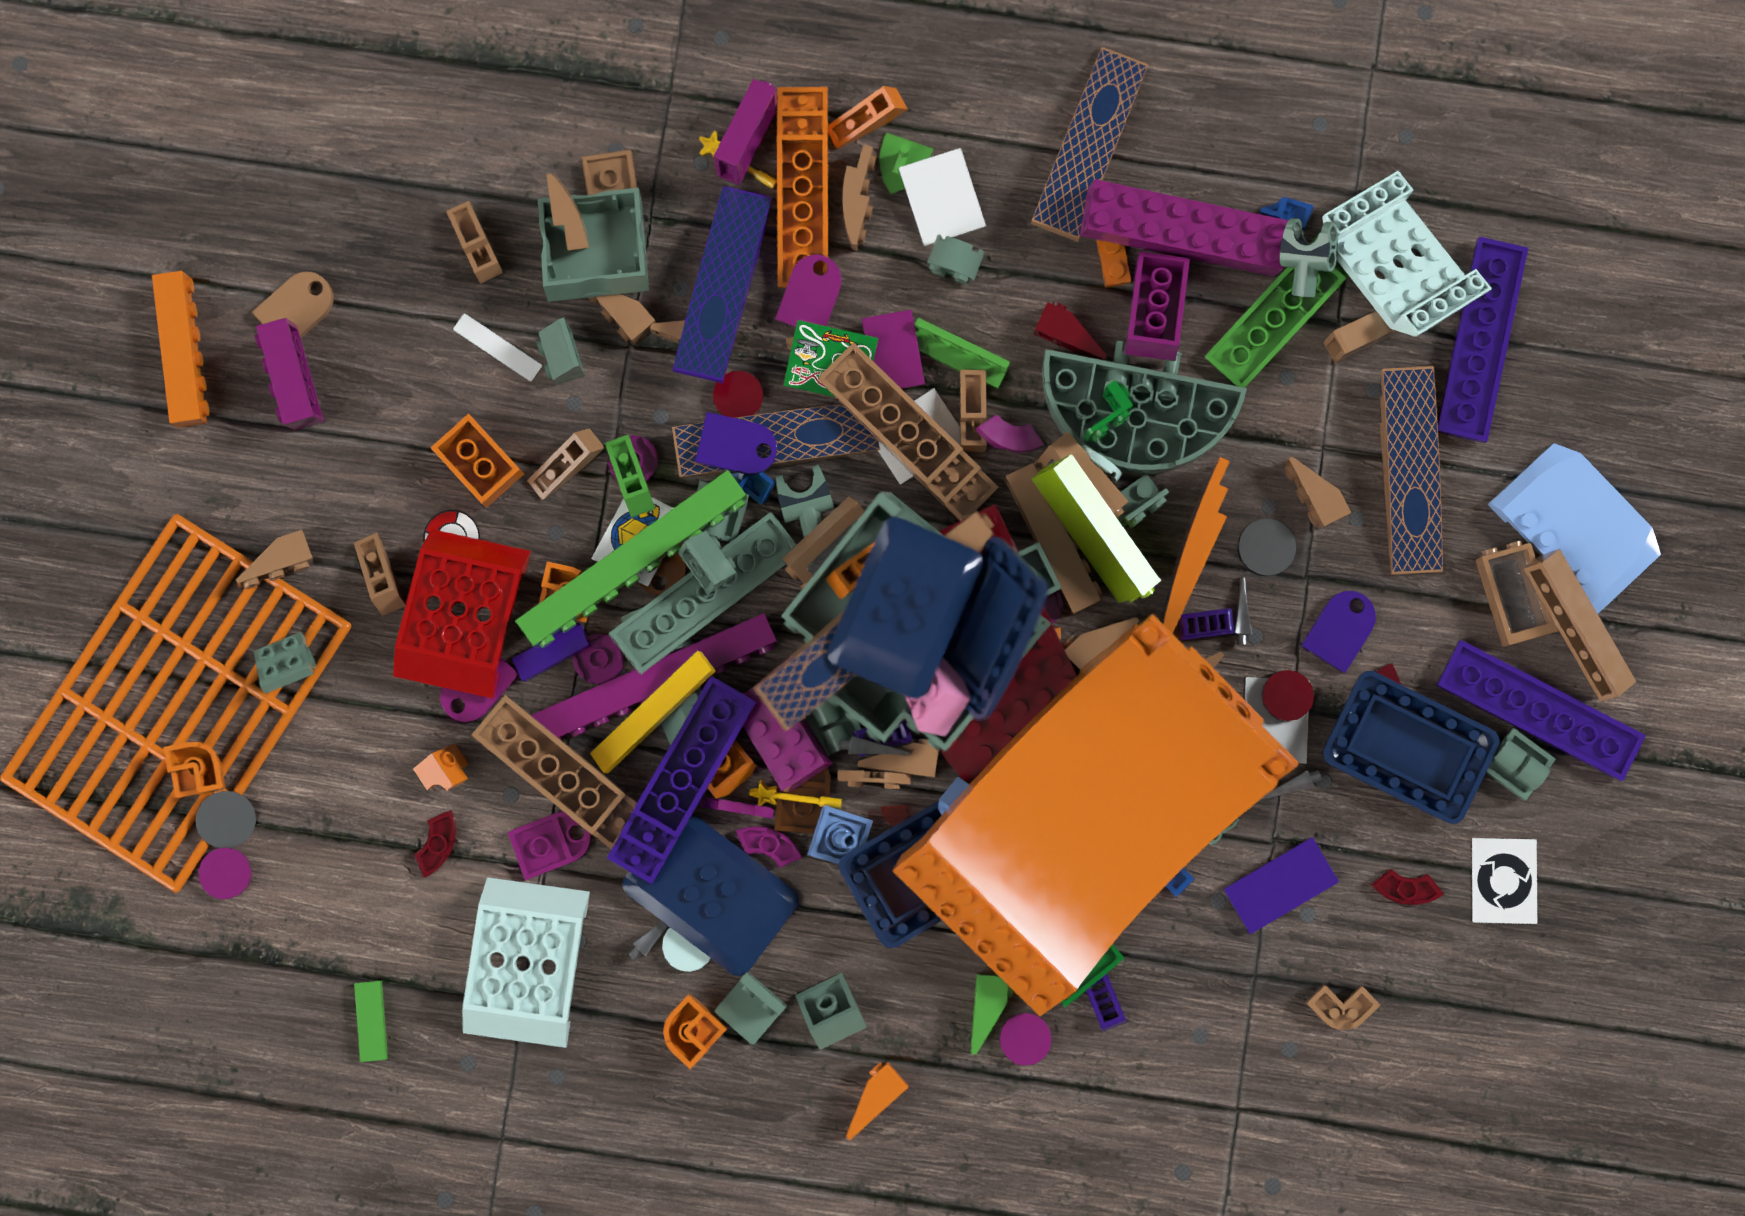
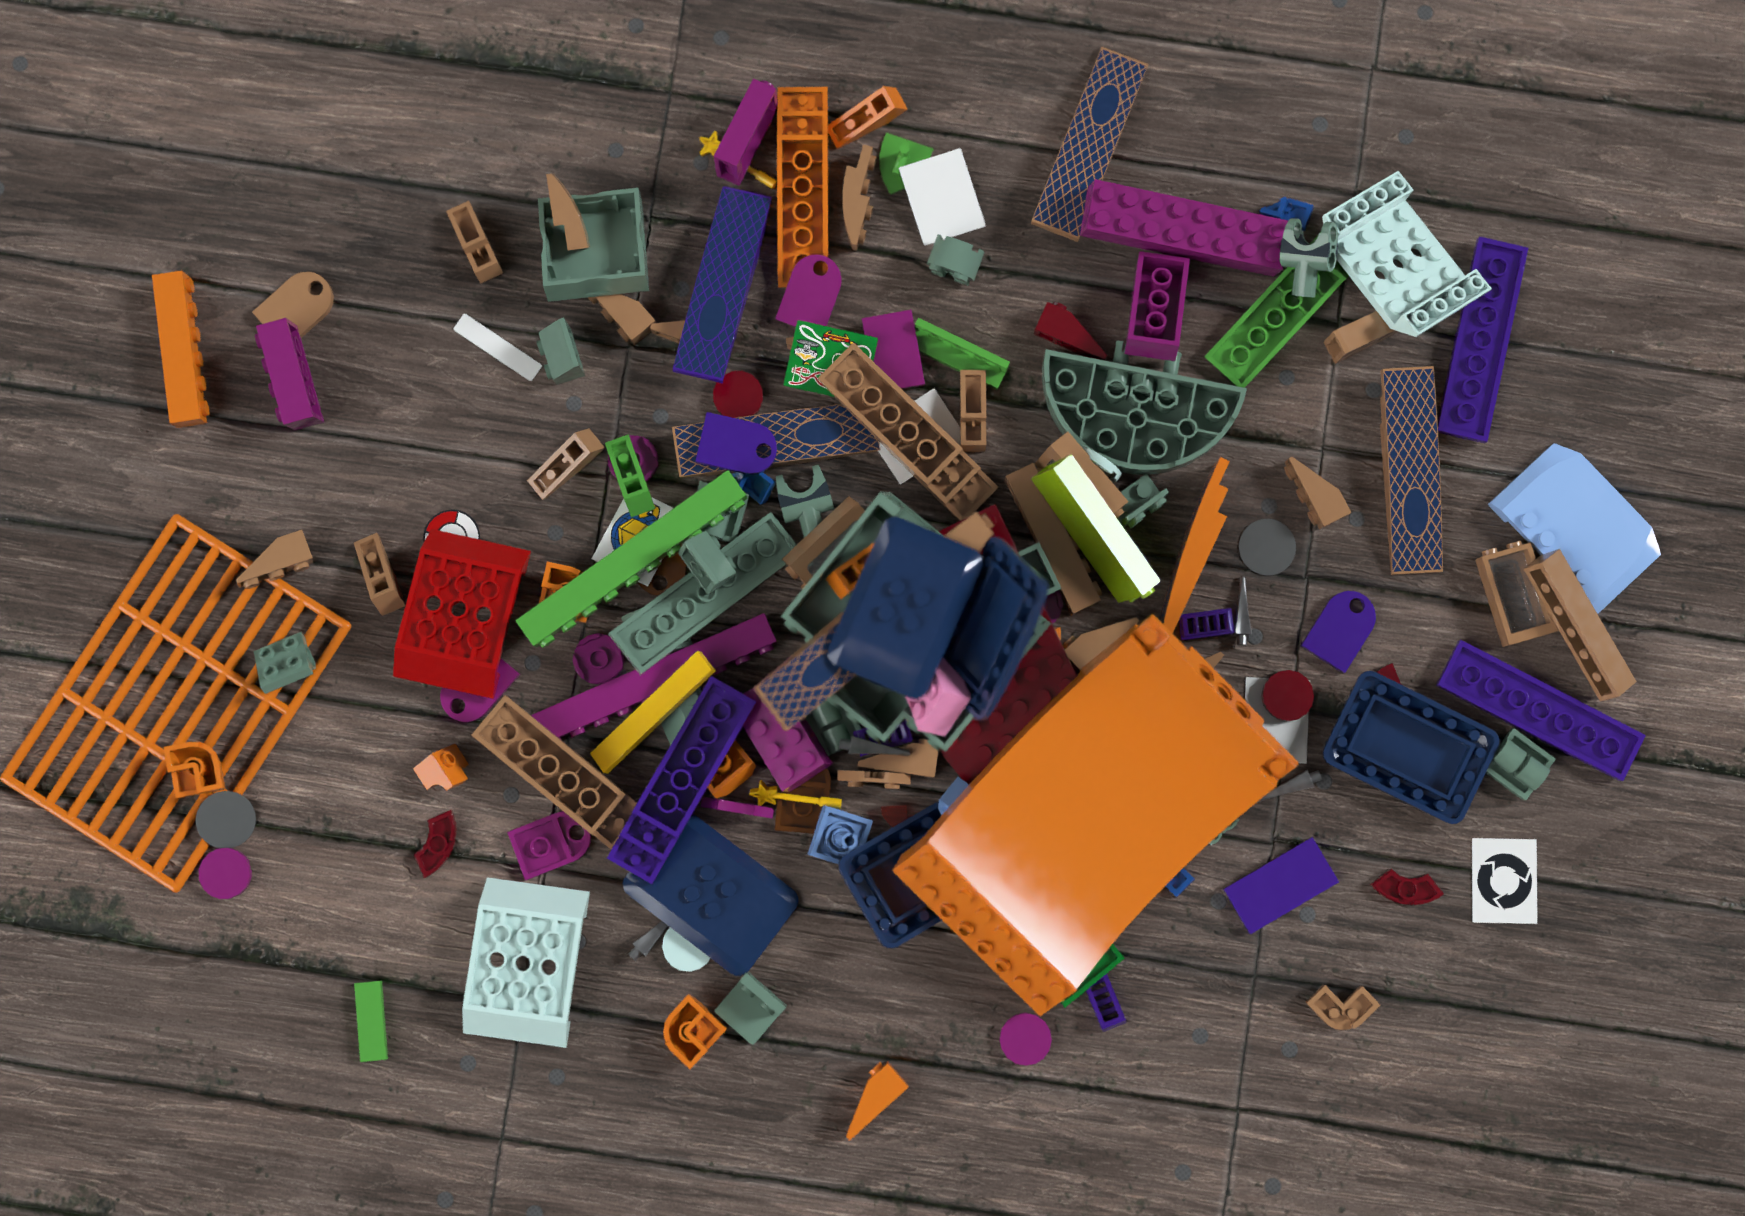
orange brick [431,413,524,508] -> none
dark purple tile [512,622,591,682] -> none
medium nougat tile [581,150,637,195] -> none
magenta tile [735,827,803,868] -> none
sand green slope [795,973,867,1050] -> none
bright green slope [970,973,1013,1054] -> none
magenta tile [976,414,1044,454] -> none
green bracket [1084,380,1133,442] -> none
orange plate [1096,239,1131,288] -> none

